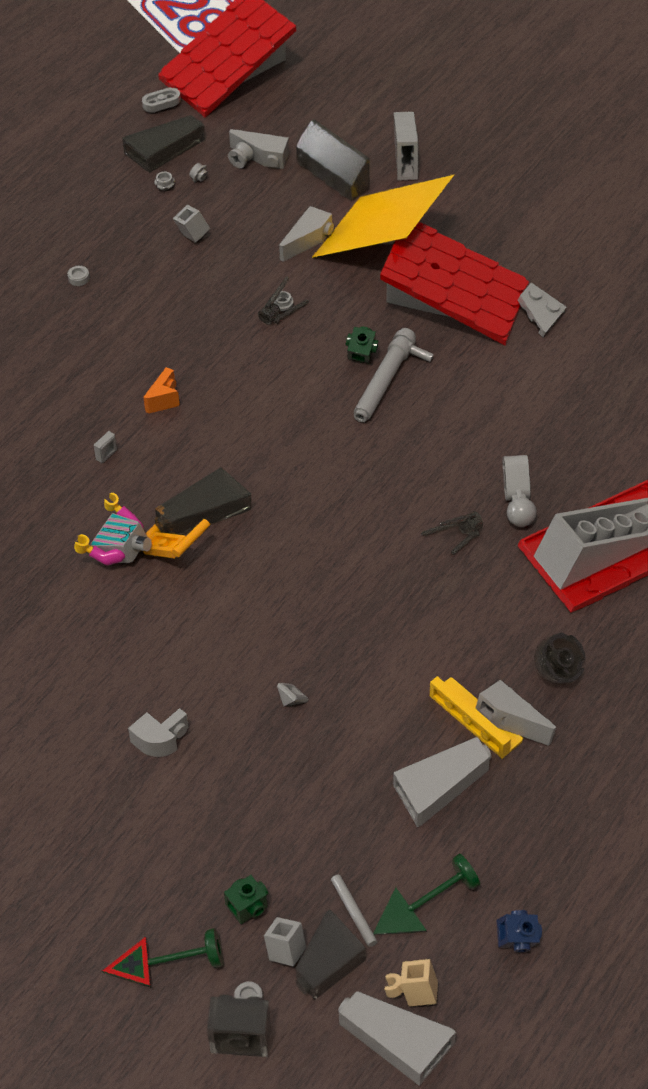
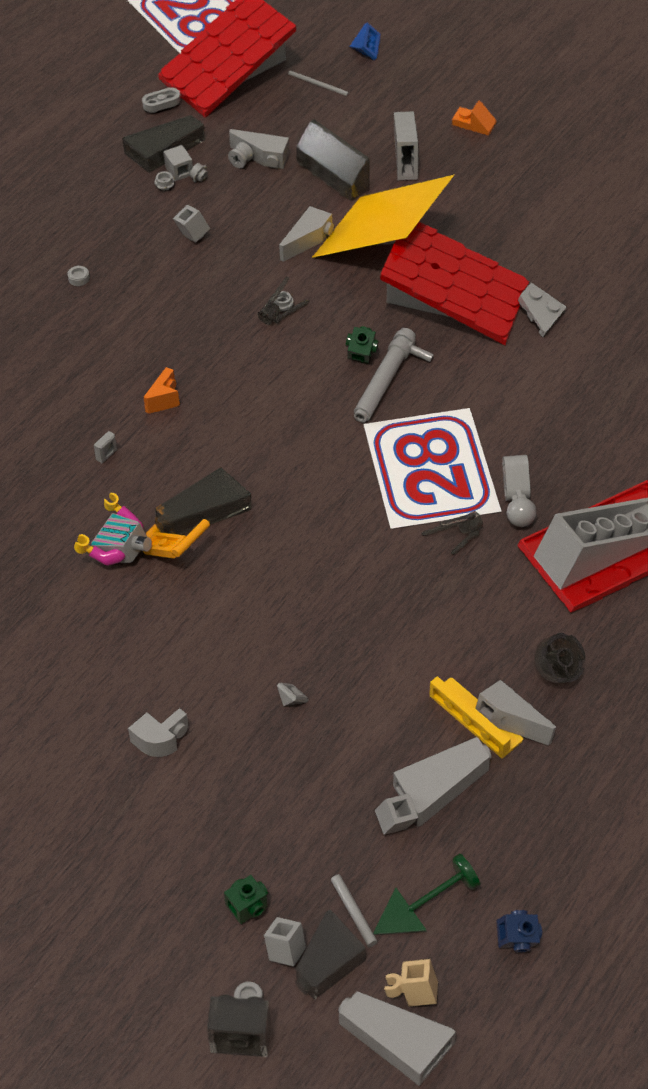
dark green piece [102,928,224,987] -> none
none -> light grey brick [164,145,193,181]
none -> light grey axle [288,70,349,96]
none -> blue slope [349,23,381,60]
none -> sticker [363,408,501,529]
none -> light grey brick [375,793,418,835]
none -> orange slope [452,100,496,136]

